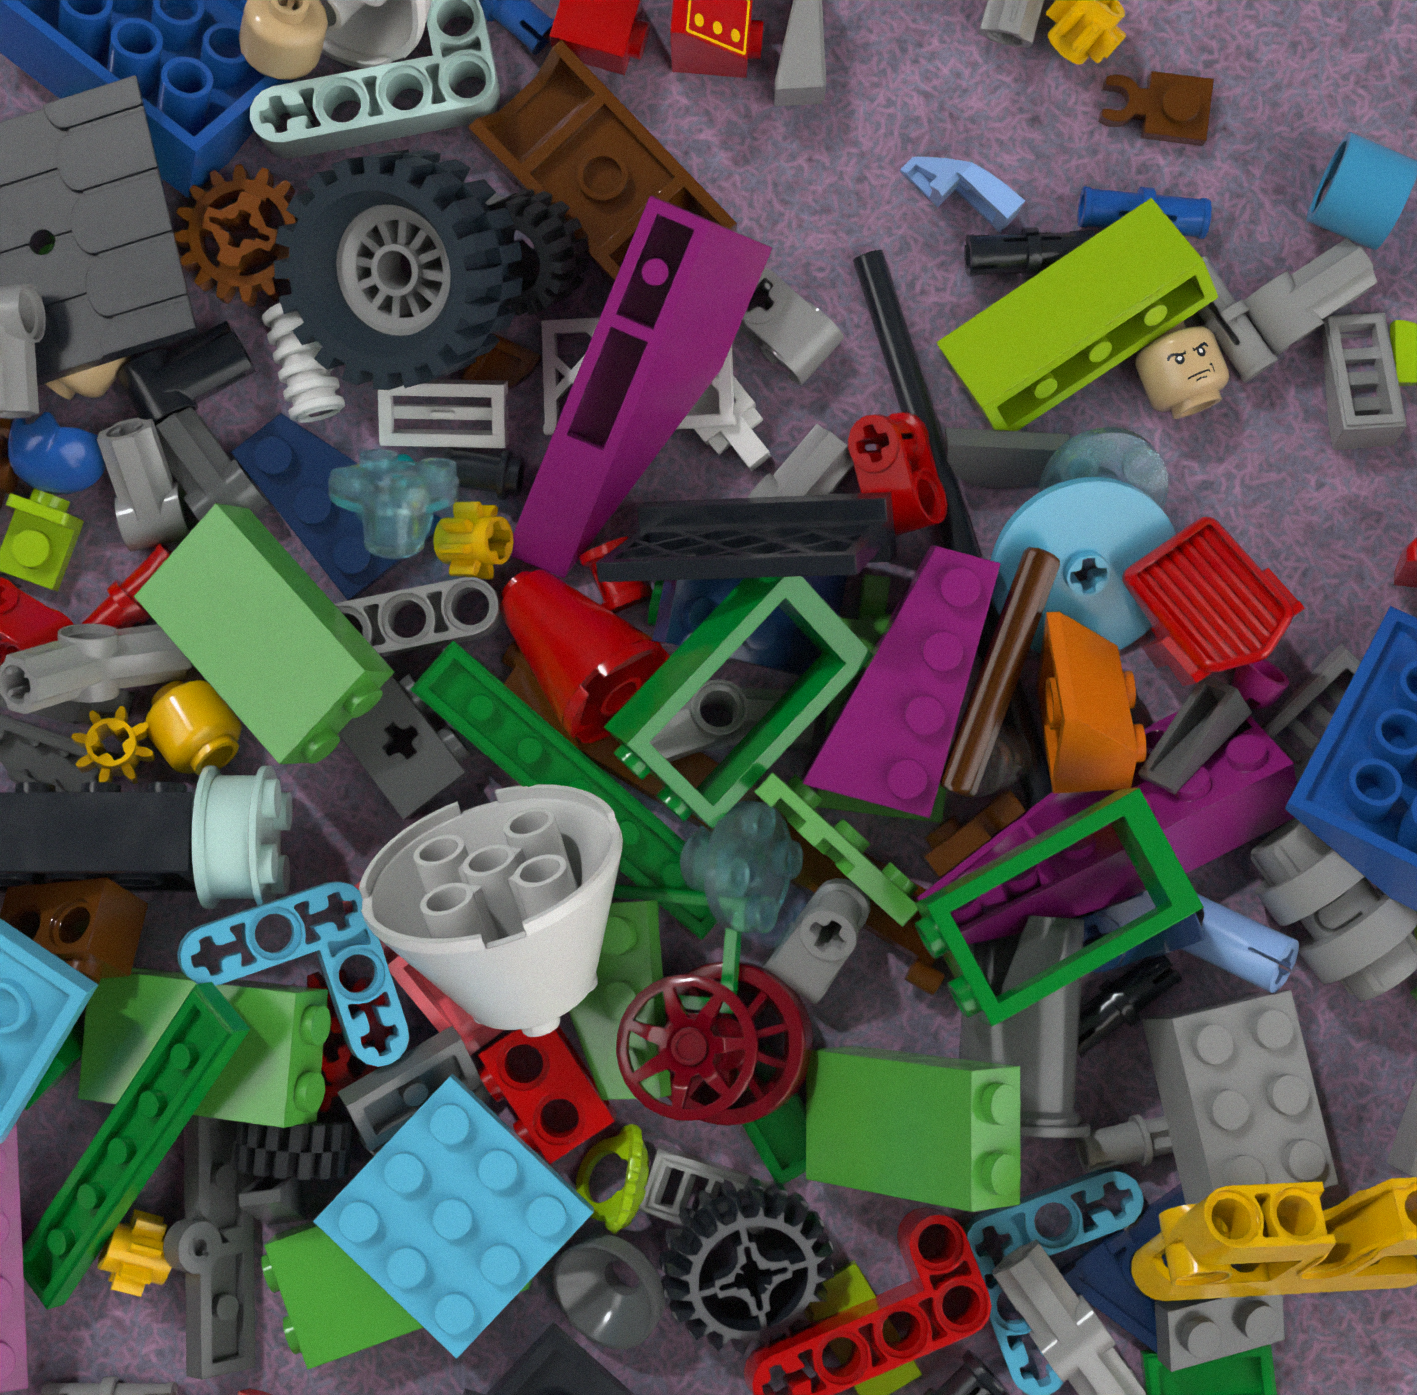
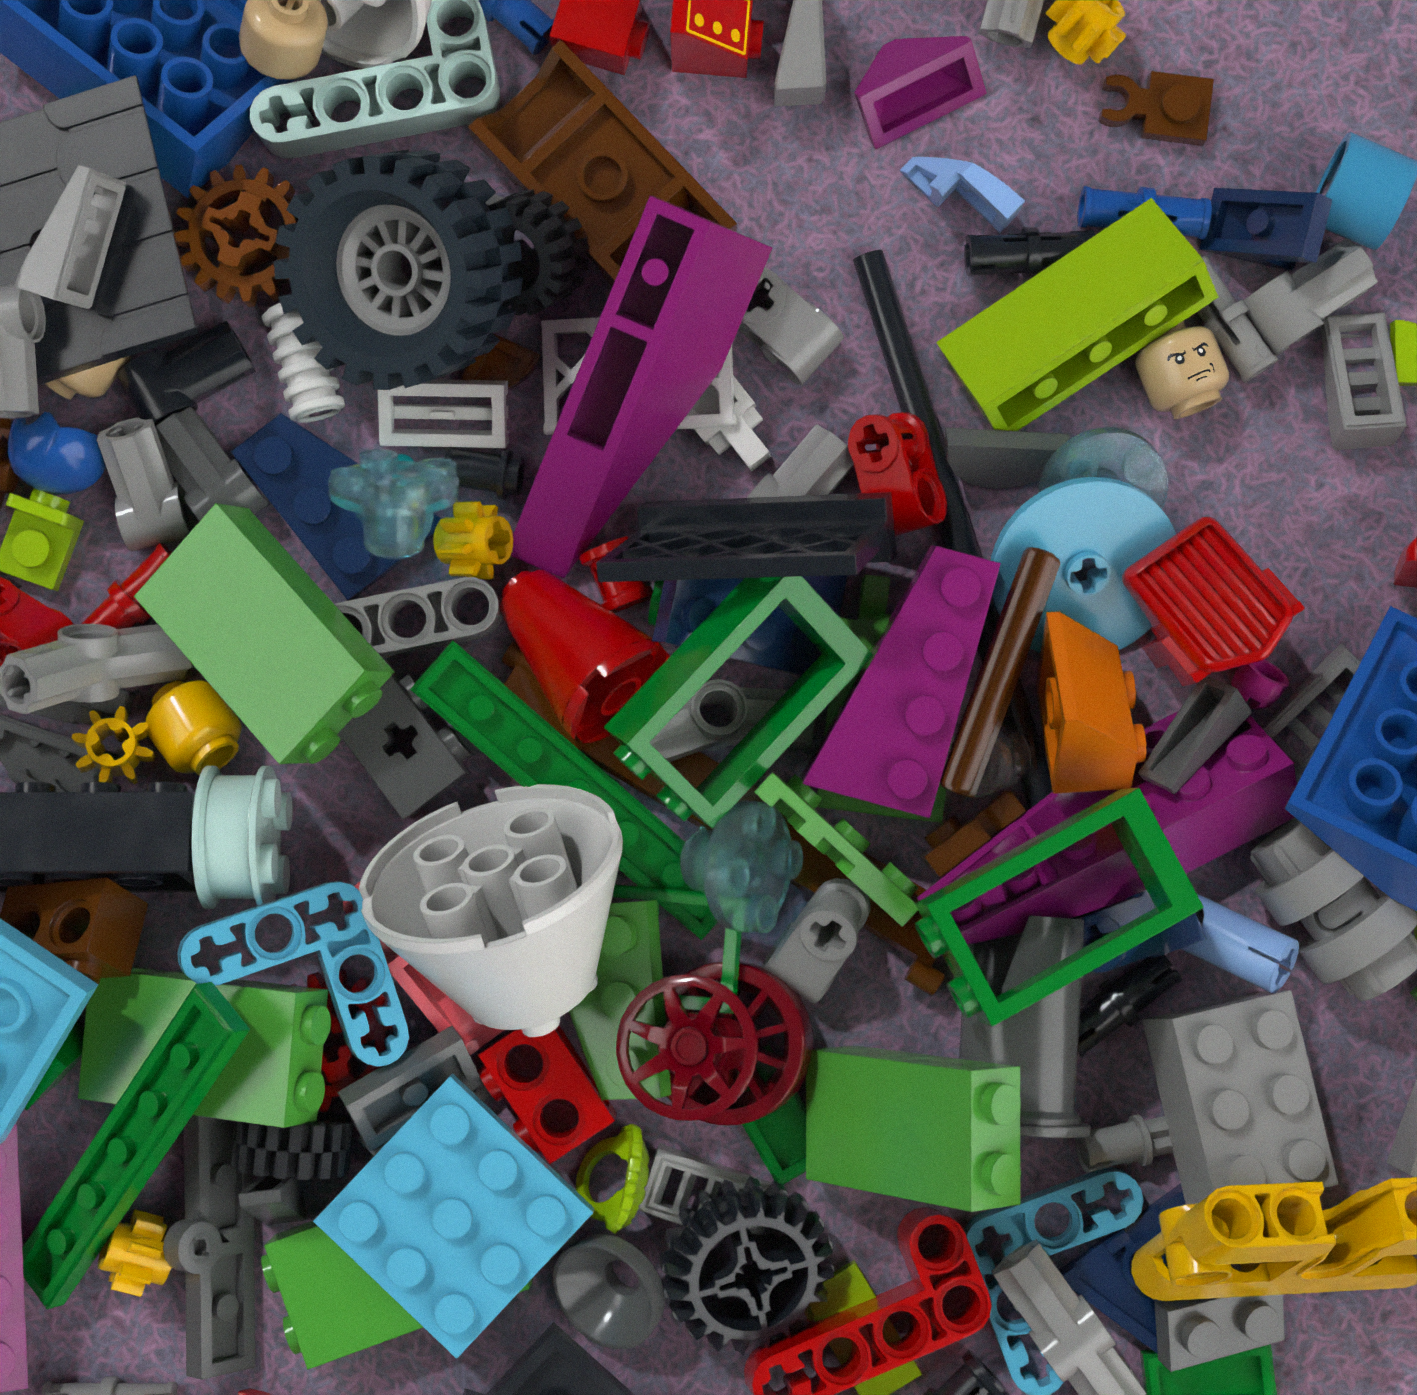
none -> light grey slope [14,165,126,310]
none -> magenta slope [854,36,987,149]
none -> dark blue slope [1199,188,1332,270]

